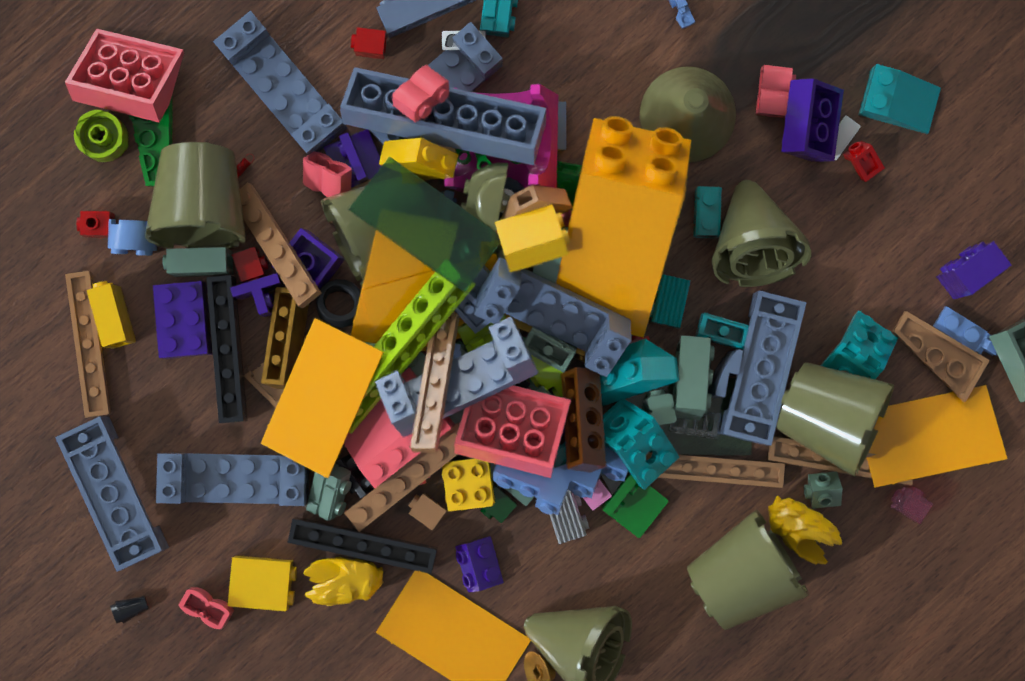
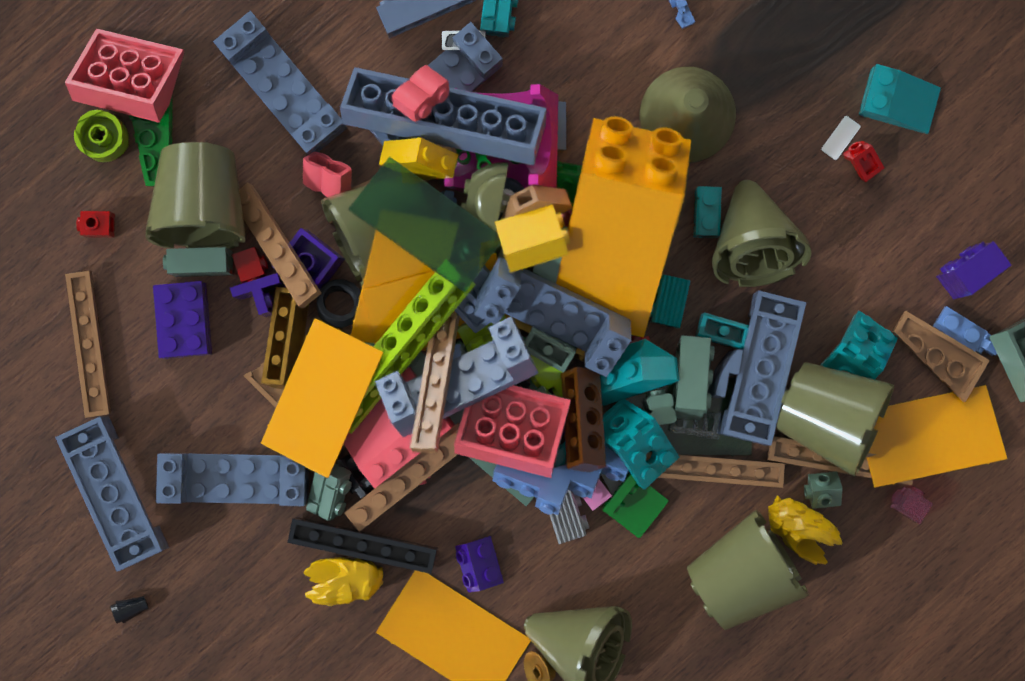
yellow brick [86,281,136,349] -> none
medium blue brick [107,219,157,256] -> none
coral brick [179,587,234,629] -> none
black brick [207,275,248,423] -> none
yellow brick [228,555,297,611] -> none
red piece [236,154,254,178] -> none
dark purple bracket [324,129,386,188] -> none
red brick [351,27,387,59] -> none
medium nougat brick [408,493,447,530] -> none
yellow bracket [442,459,495,511] -> none
dark green brick [480,485,517,523] -> none
coral brick [756,65,796,118] -> none
dark purple brick [781,79,844,162] -> none

